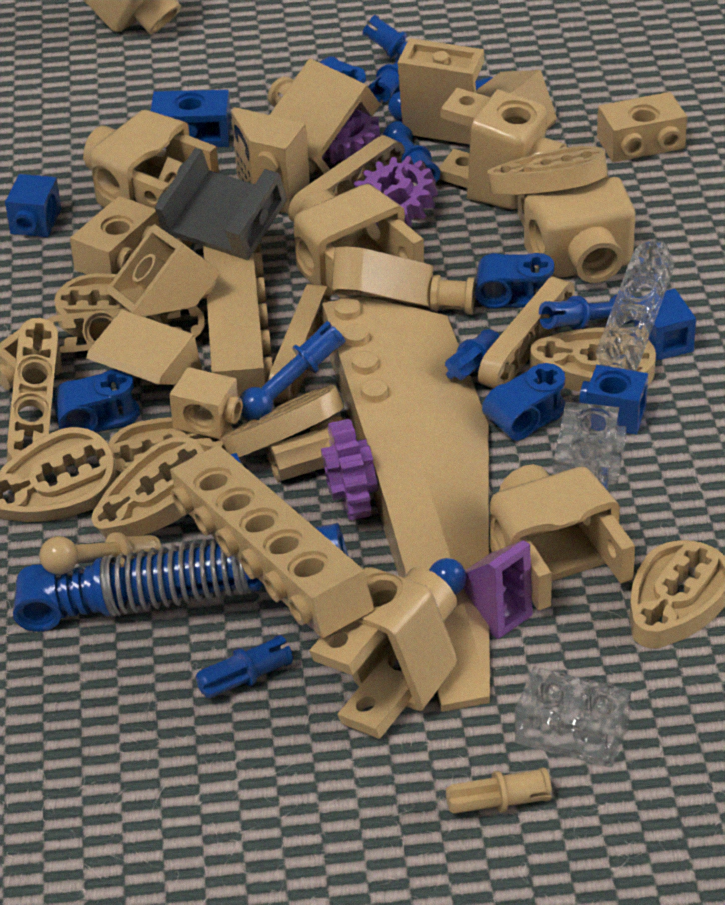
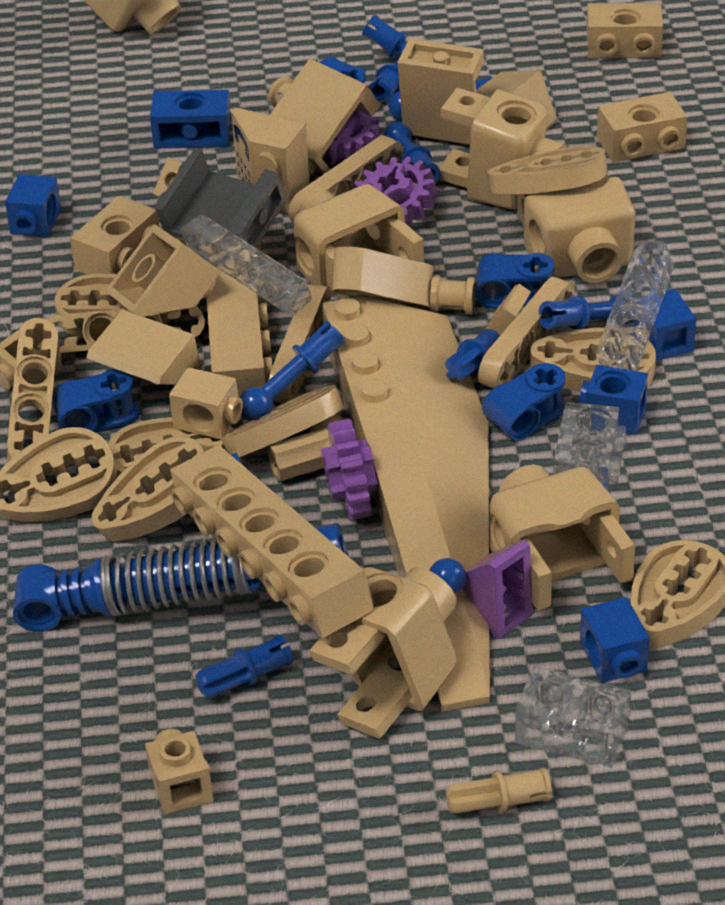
tan pin [39,532,161,575] -> none
tan piece [83,110,219,219] -> none
none -> tan brick [145,729,213,815]
none -> clear beam [181,215,312,315]
none -> tan tile [485,284,531,335]
none -> blue brick [580,597,649,683]
none -> tan brick [587,3,663,58]

